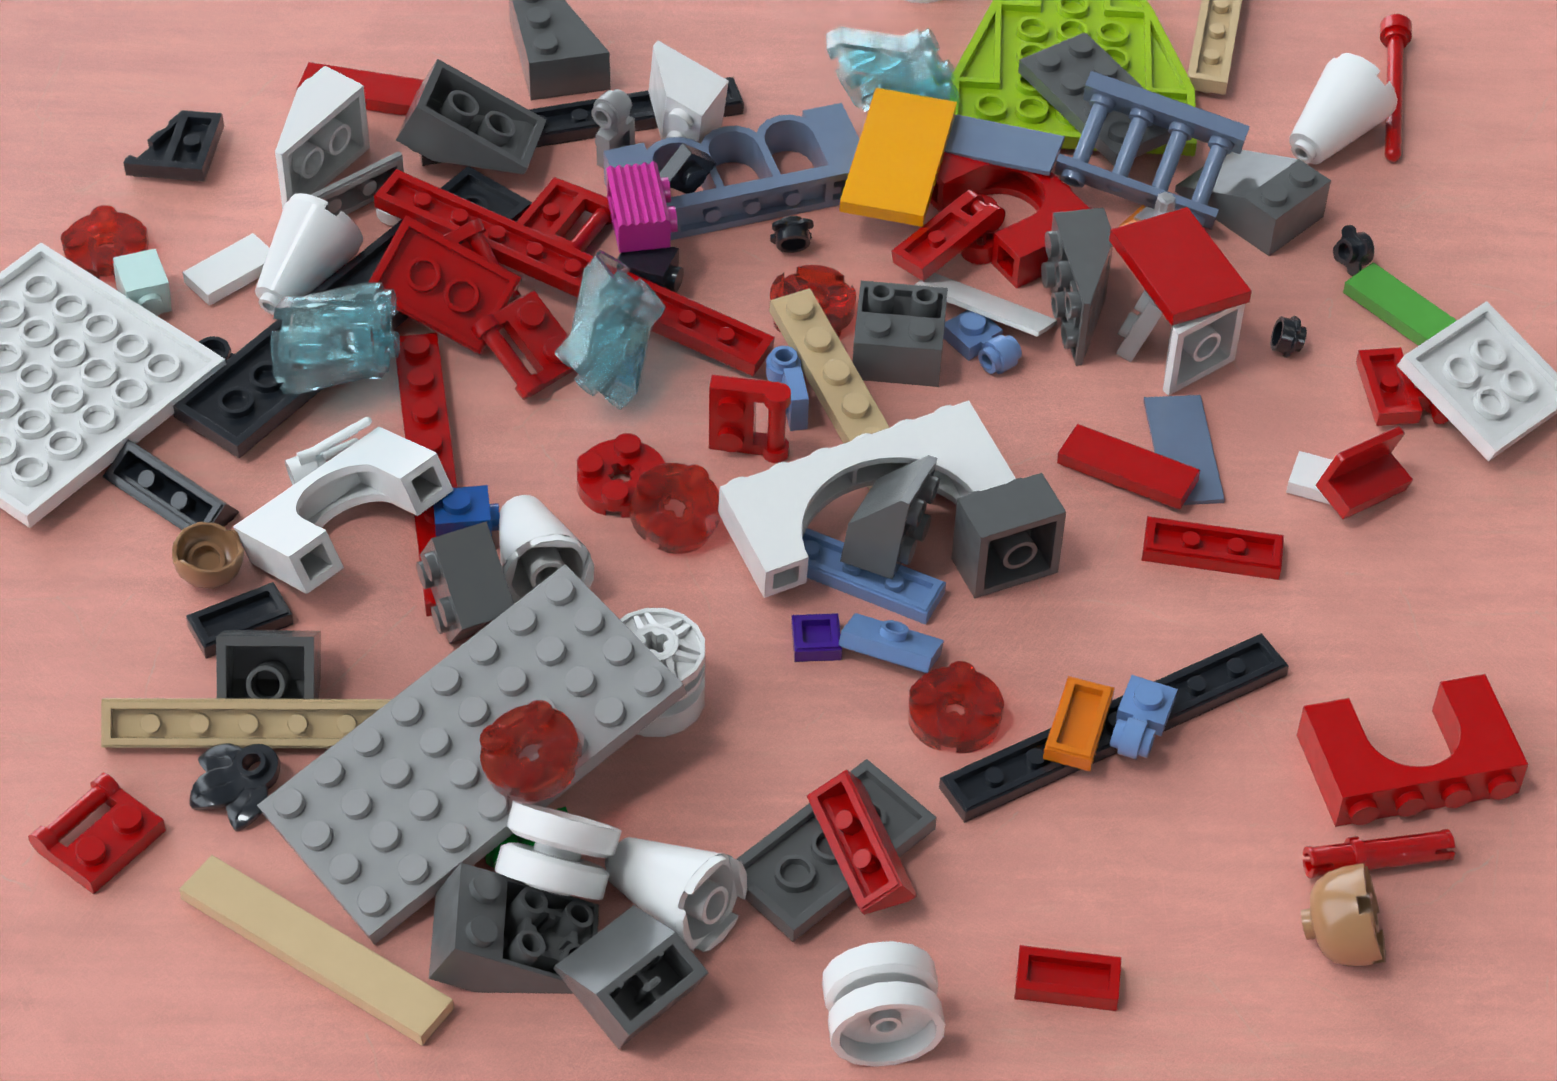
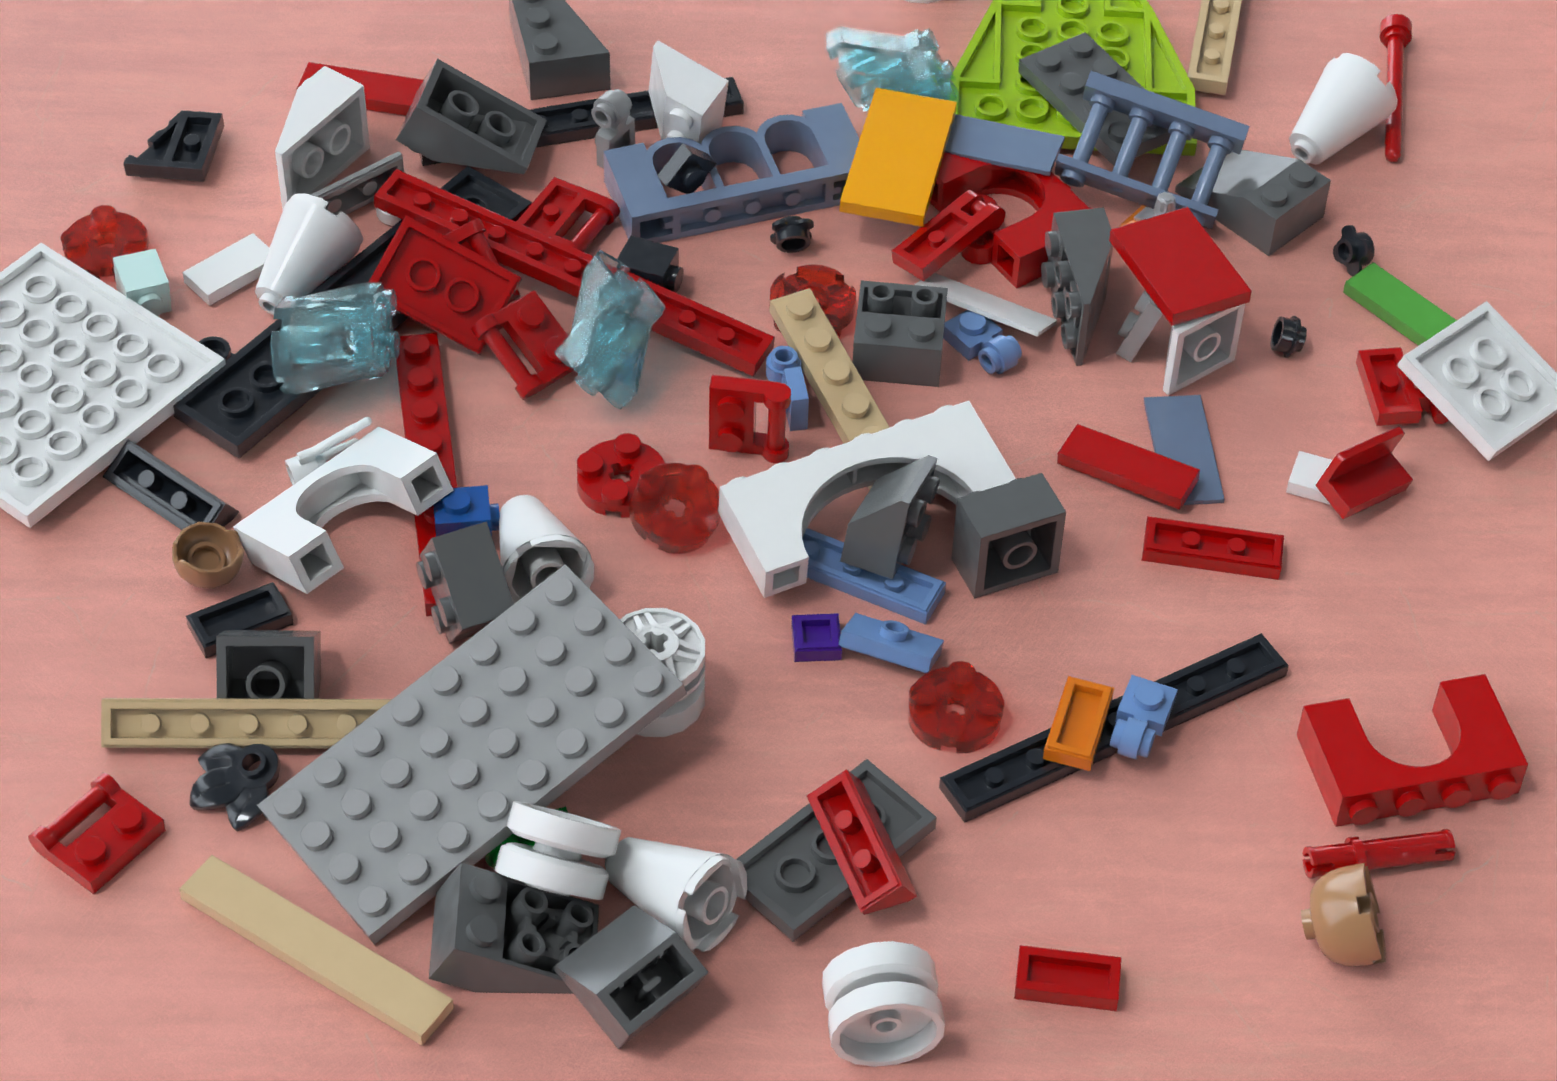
clear red plate [479,700,582,802] -> none
dark pink brick [606,161,678,253] -> none

